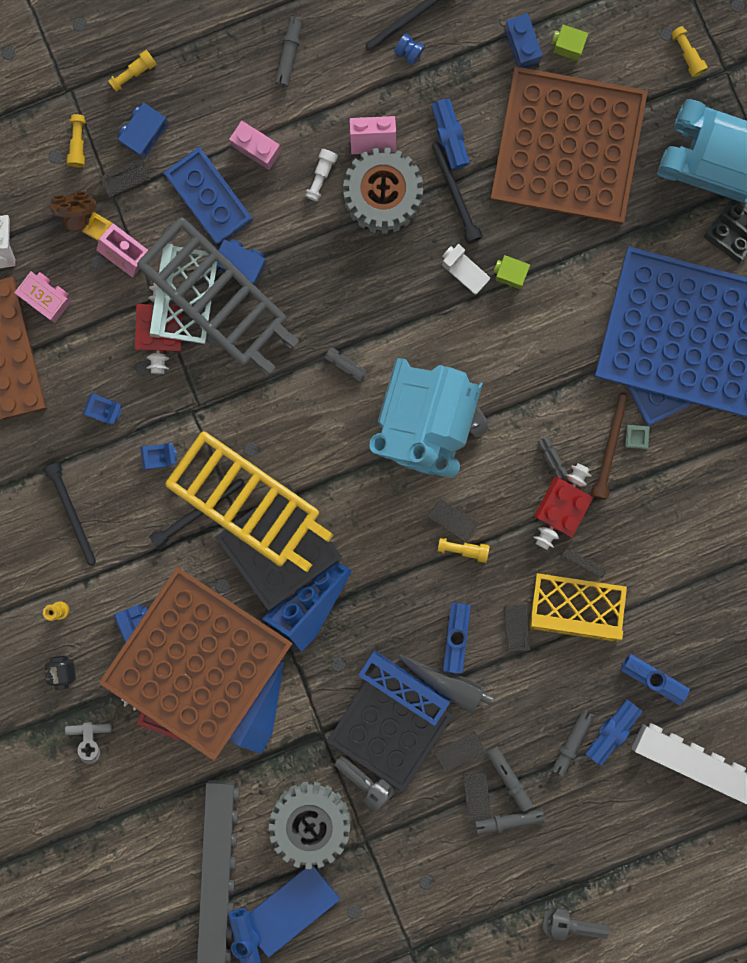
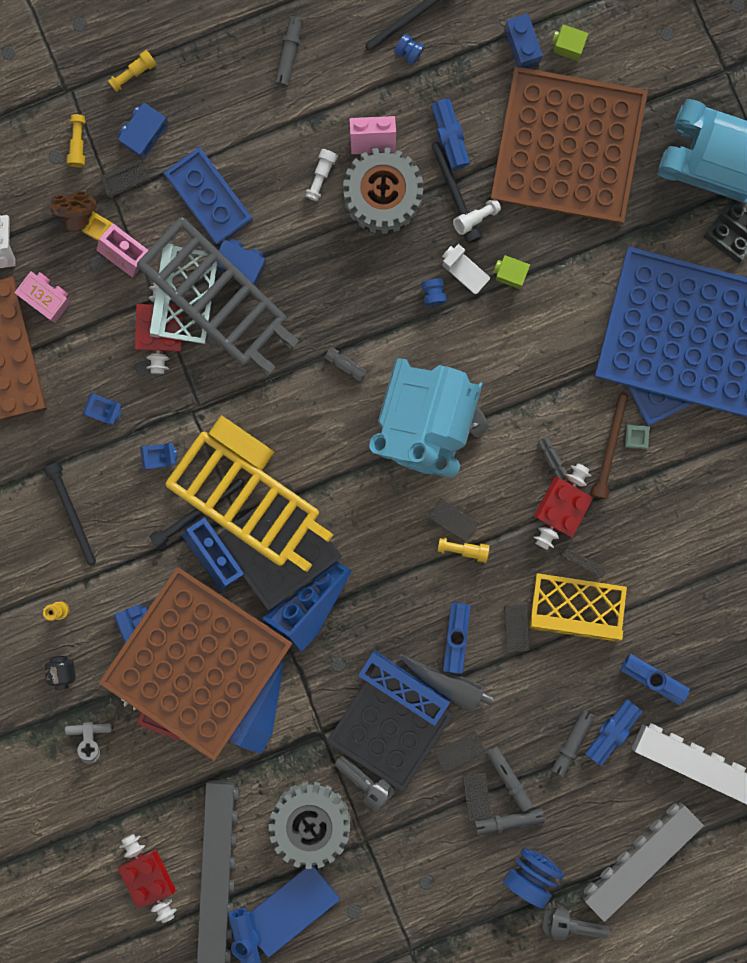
bright pink brick [229,121,281,170] -> none
yellow piece [671,26,708,78] -> none
none -> red plate [117,834,177,923]
none -> blue brick [182,518,244,592]
none -> yellow beam [208,415,275,470]
none -> blue wheel [421,278,447,306]
none -> white piece [453,200,501,235]
none -> blue wheel [503,847,565,909]
none -> light grey brick [582,802,704,922]

